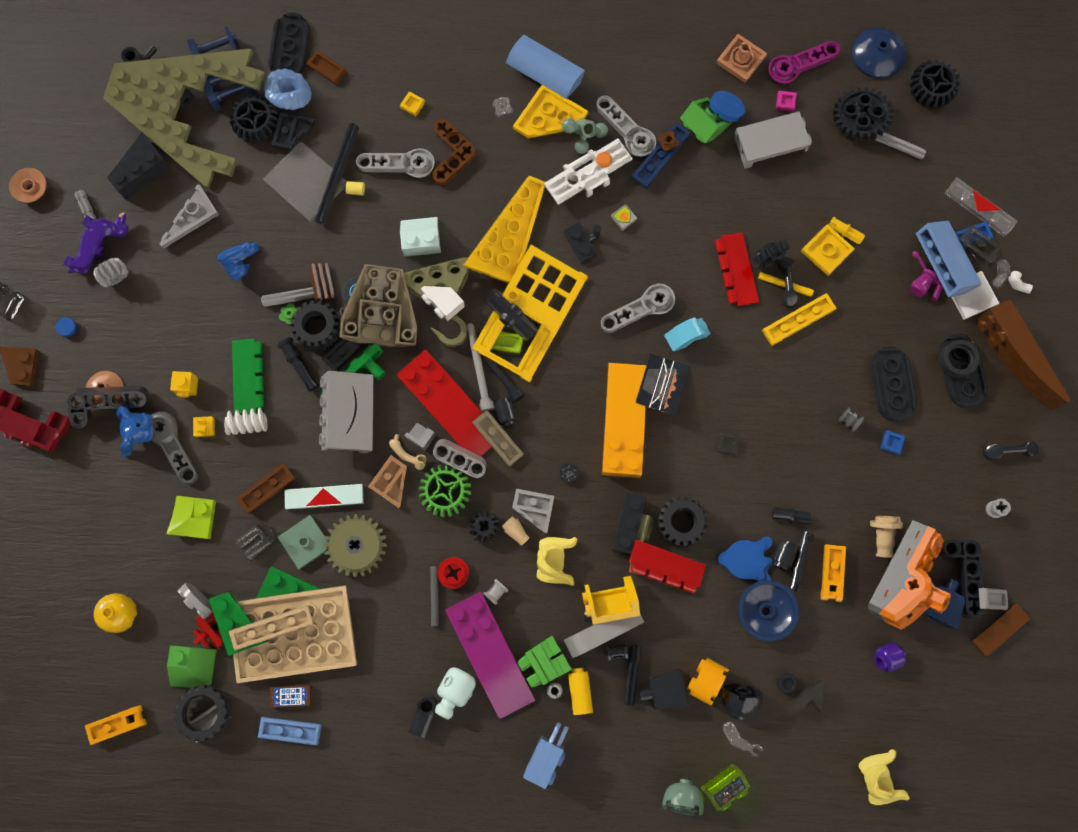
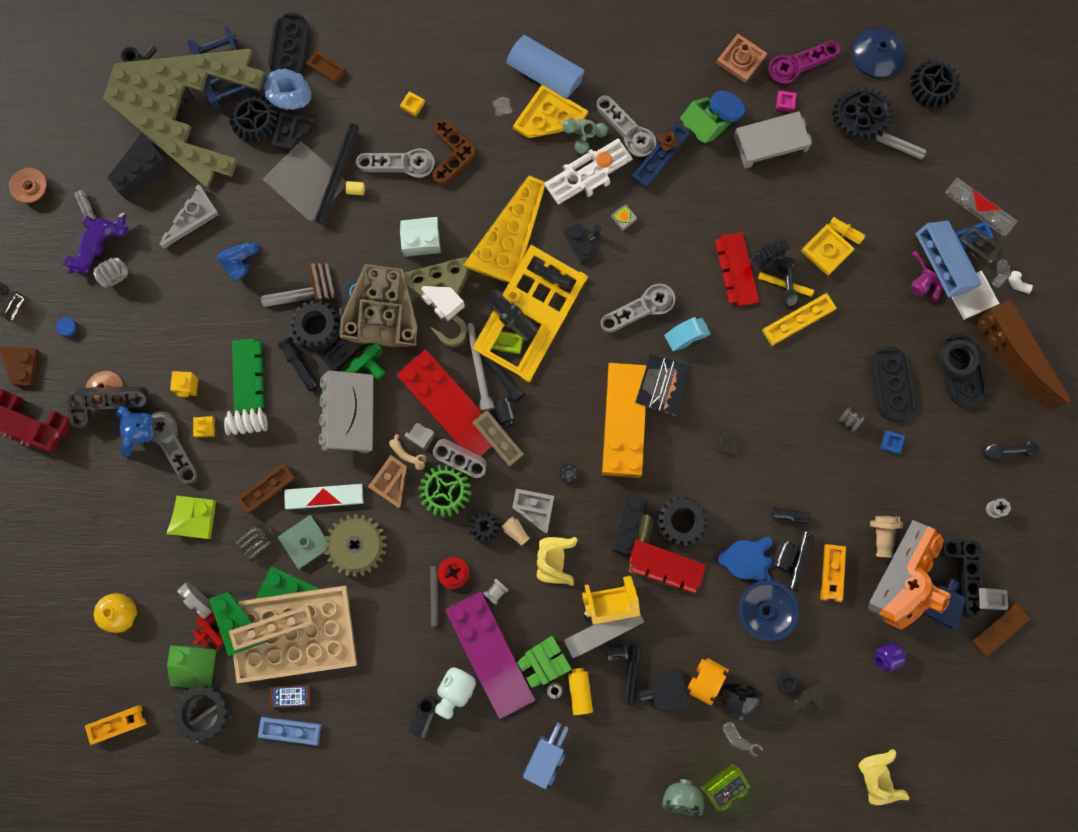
bright green plant [279,303,297,325] -> none
none -> black axle [534,264,571,289]

